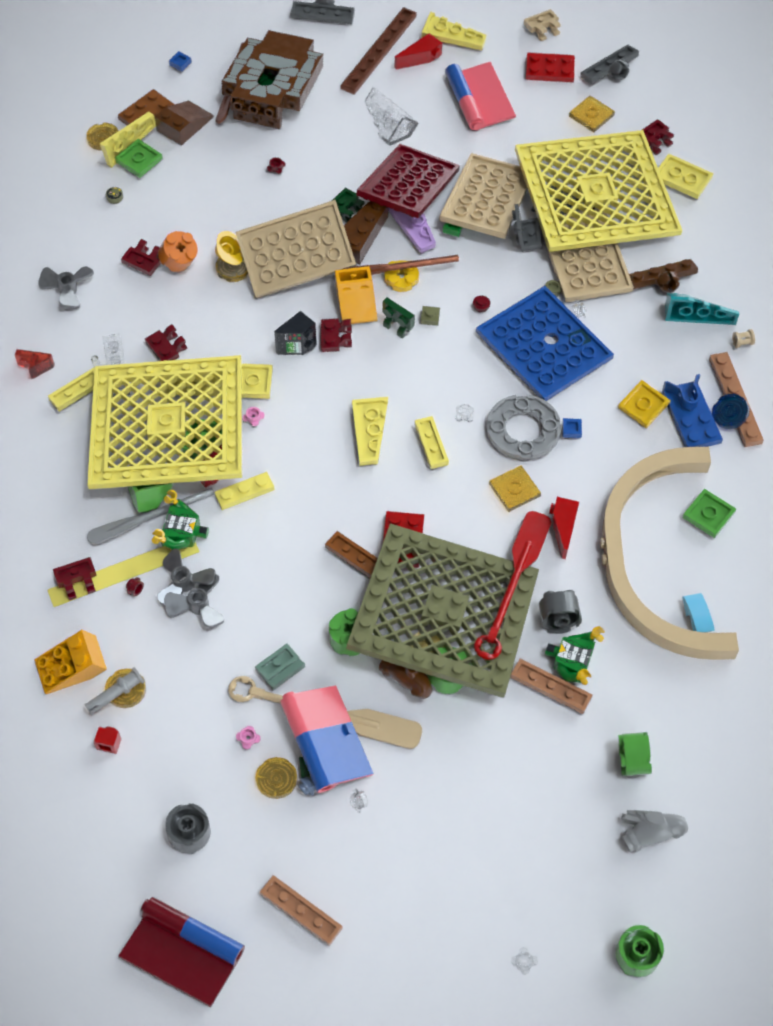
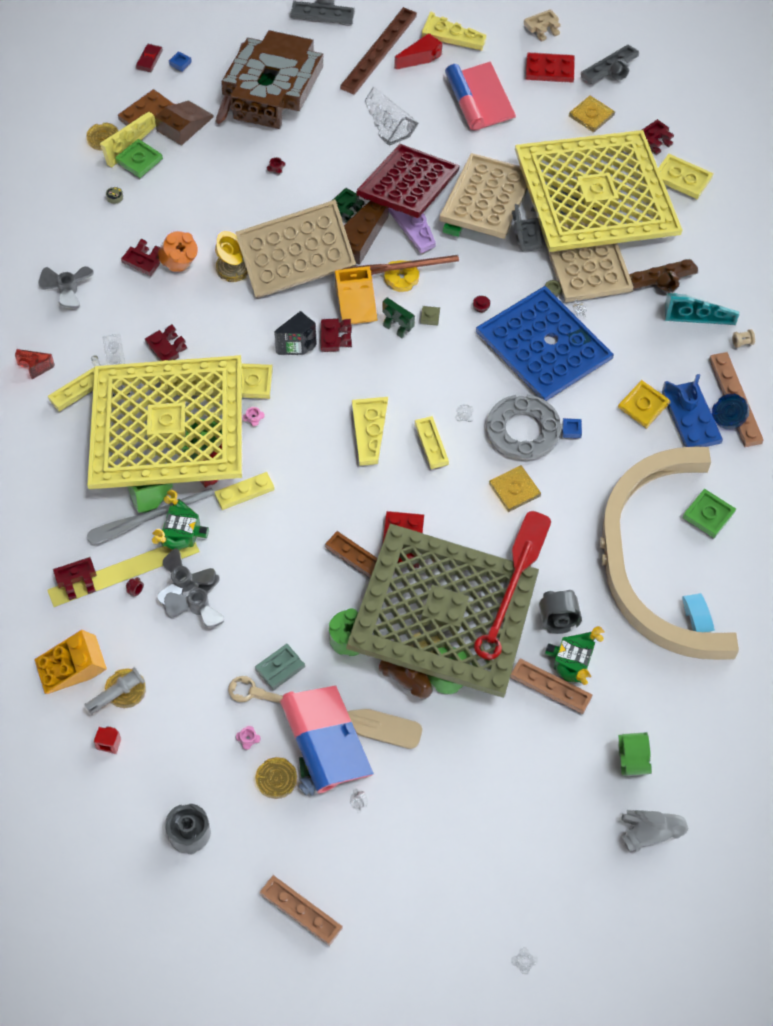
dark red door [118,897,245,1008] -> none
red slope [549,496,579,559] -> none
bright green brick [615,925,664,977] -> none
none -> dark red tile [136,43,163,72]

